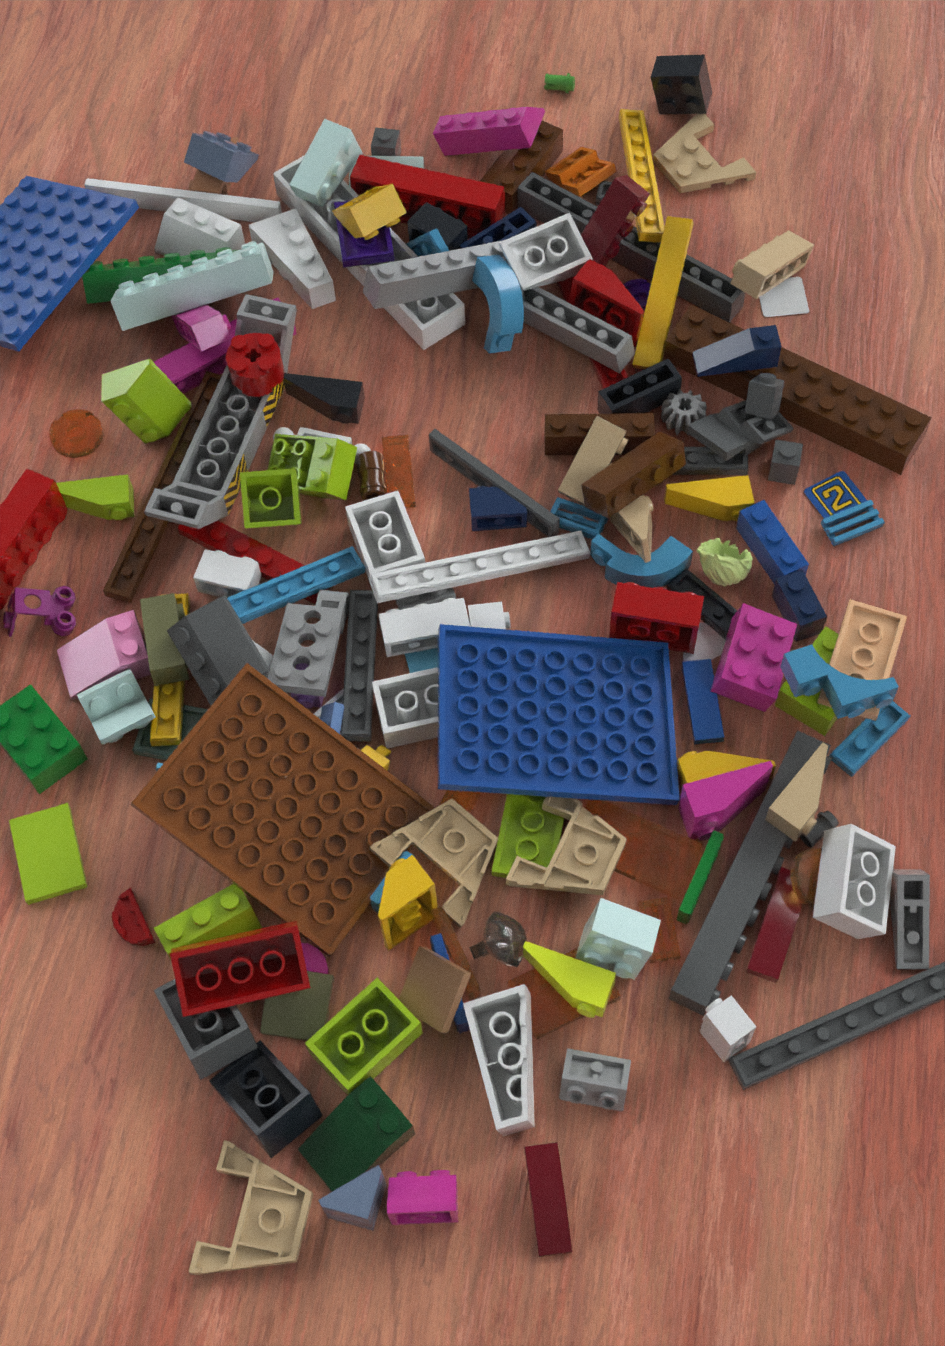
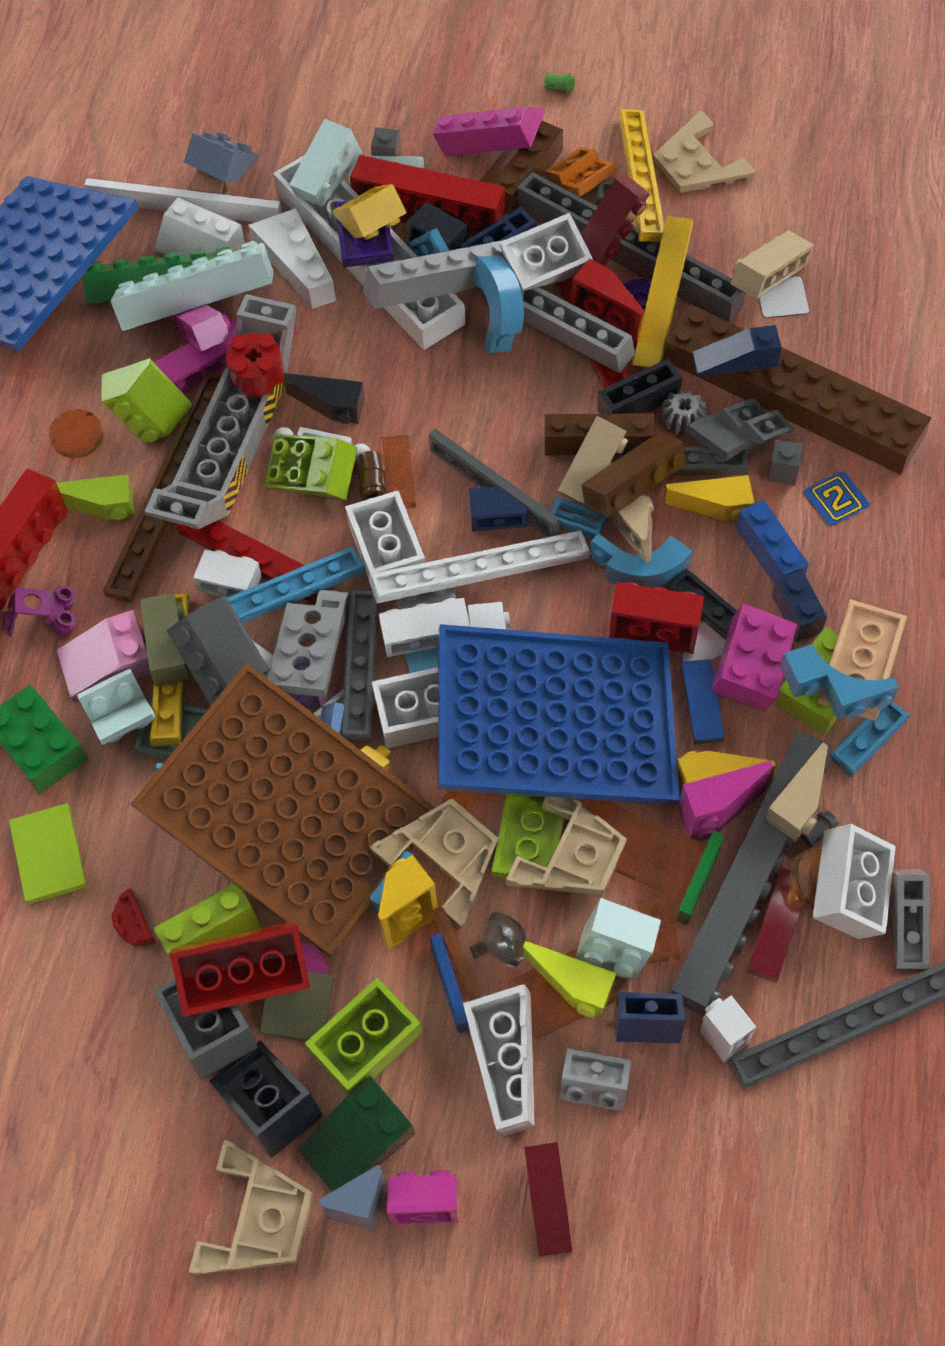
lime slope [240,468,302,528] -> none
medium nougat tile [399,946,471,1033] -> none
black brick [651,54,712,115] -> none
yellowish green hair [696,538,753,587] -> none
dark grey brick [745,373,784,419] -> none
dark azure tile [820,500,885,547] -> none
none -> dark blue brick [614,992,685,1044]

